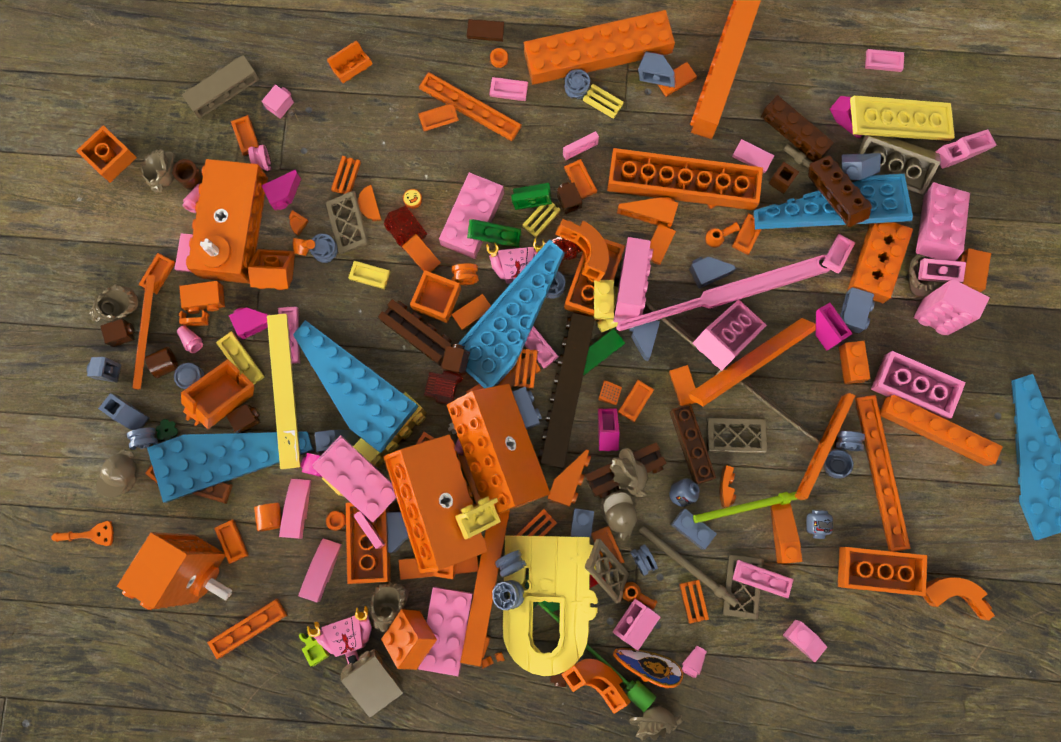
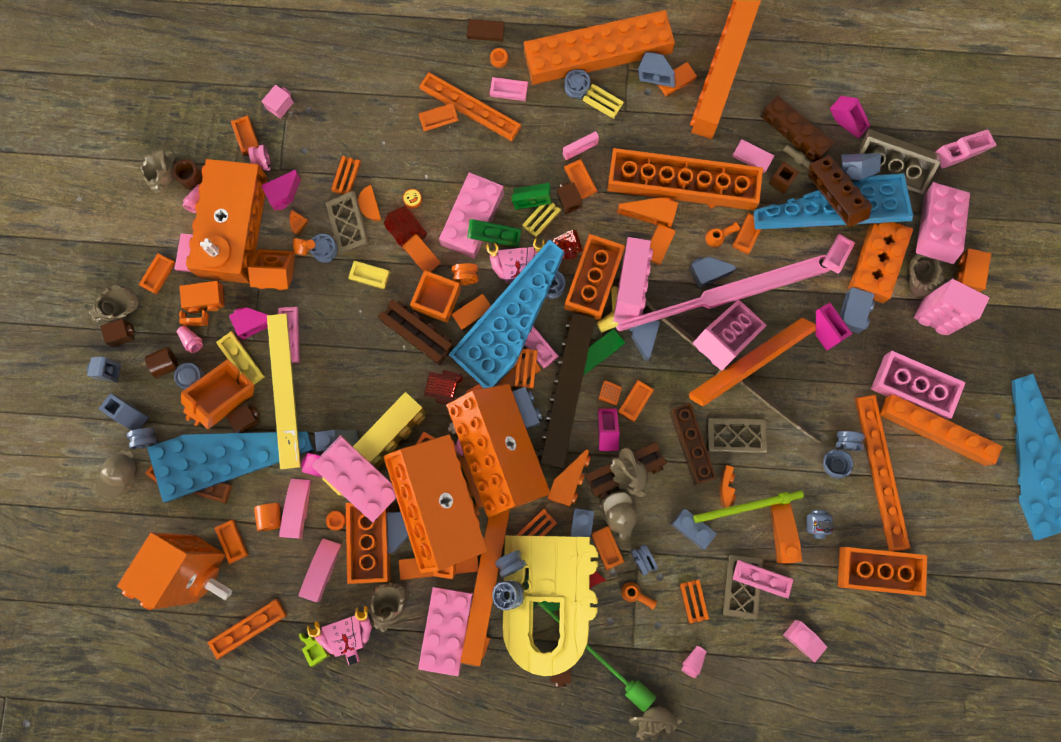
orange piece [51,521,114,546] -> none
orange brick [76,125,137,183] -> none
orange tile [132,275,155,390] -> none
dark green plant [156,419,178,441] -> none
dark tan brick [182,55,260,119] -> none
dark azure wing [293,320,419,453] -> none
orange bracket [327,41,373,83] -> none
dark tan brick [341,649,403,718] -> none
bright pink tile [354,511,386,549] -> none
orange brick [381,609,437,670] -> none
reddish brown brick [441,344,470,375] -> none
light yellow bracket [455,497,501,539] -> none
orange piece [481,652,505,669] -> none
orange arch [555,219,609,282] -> none
orange arch [561,659,631,714] -> none
dark tan window [585,539,629,603] -> none
light yellow plate [594,280,614,319] -> none
bright pink brick [613,599,660,650] -> none
shield [613,648,683,688] -> none
dark tan bar [639,526,739,607] -> none
orange tile [669,365,696,406] -> none
sand blue head [669,479,700,507] -> none
orange tile [795,393,855,500] -> none
orange brick [839,341,871,384] -> none
light yellow plate [850,95,955,141] -> none
bright pink tile [865,49,904,72] -> none
bright pink brick [918,258,966,283] -> none
orange arch [923,577,995,621] -> none

